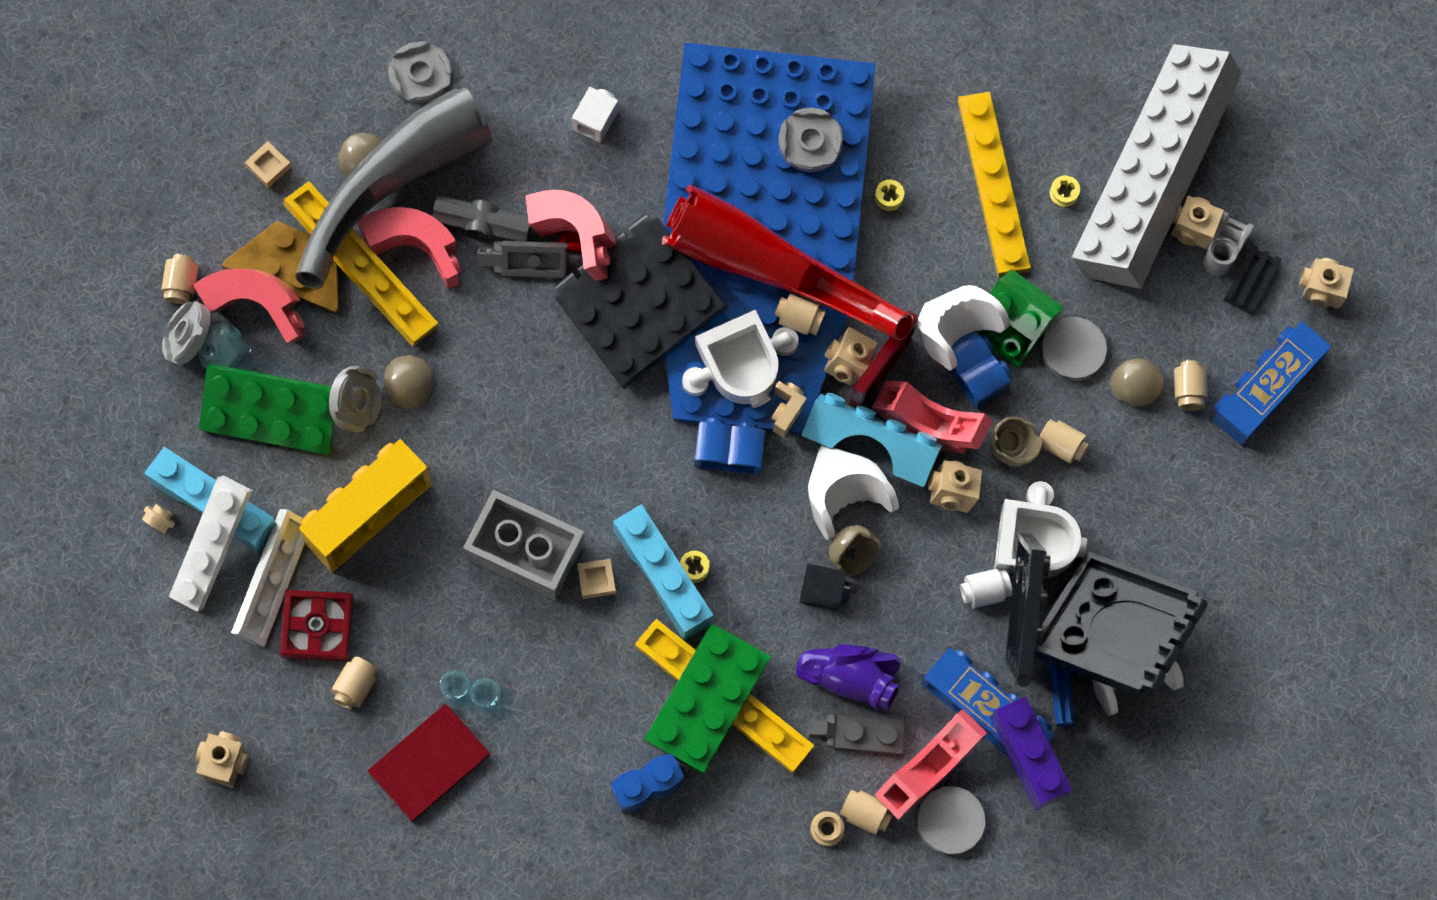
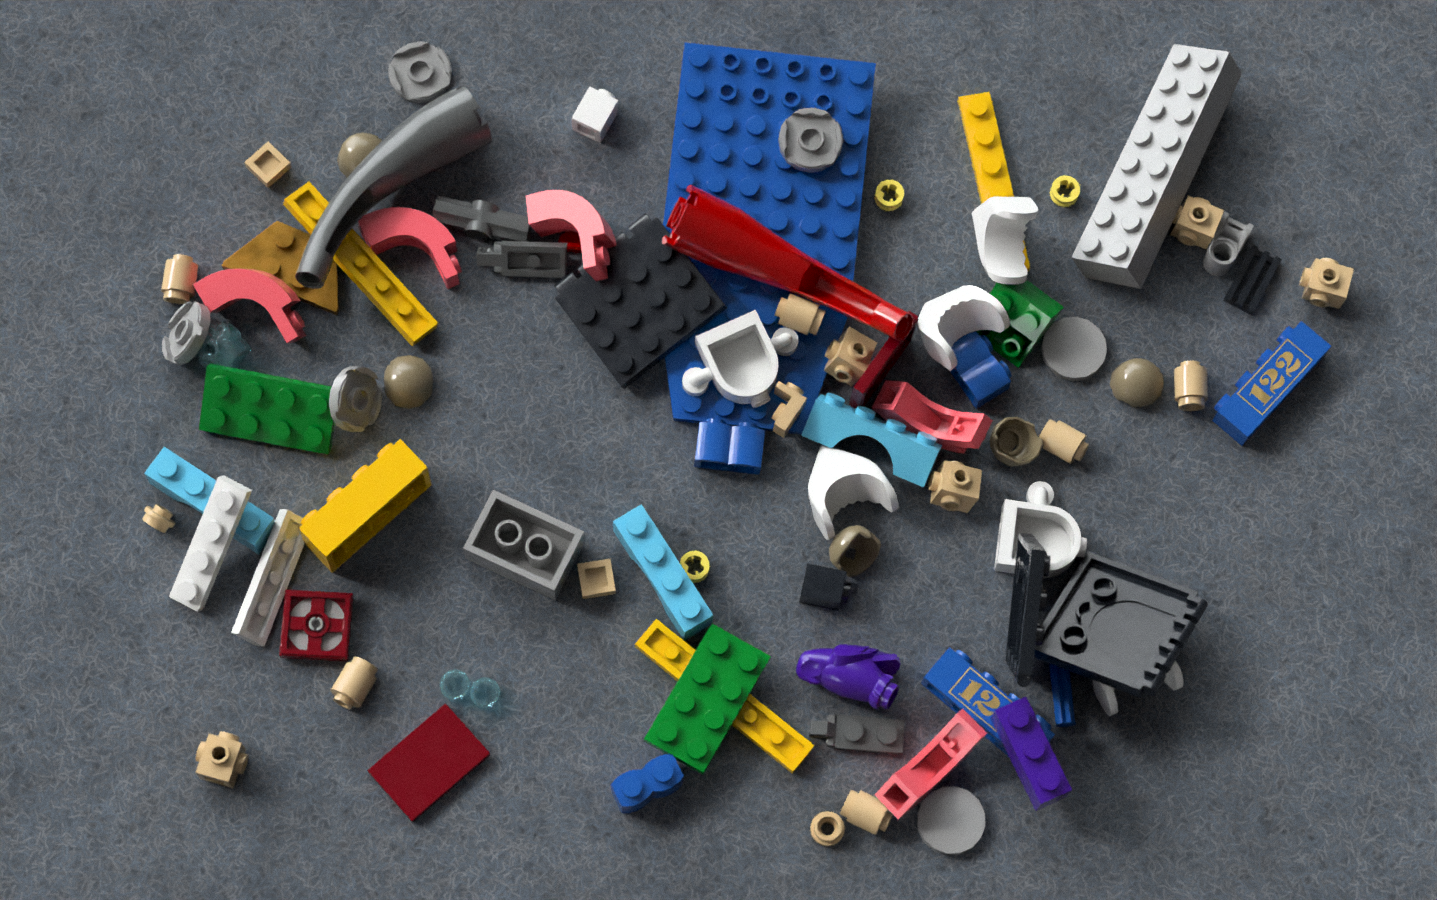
white brick [960,569,1012,608] -> none
none -> white animal [972,196,1038,284]

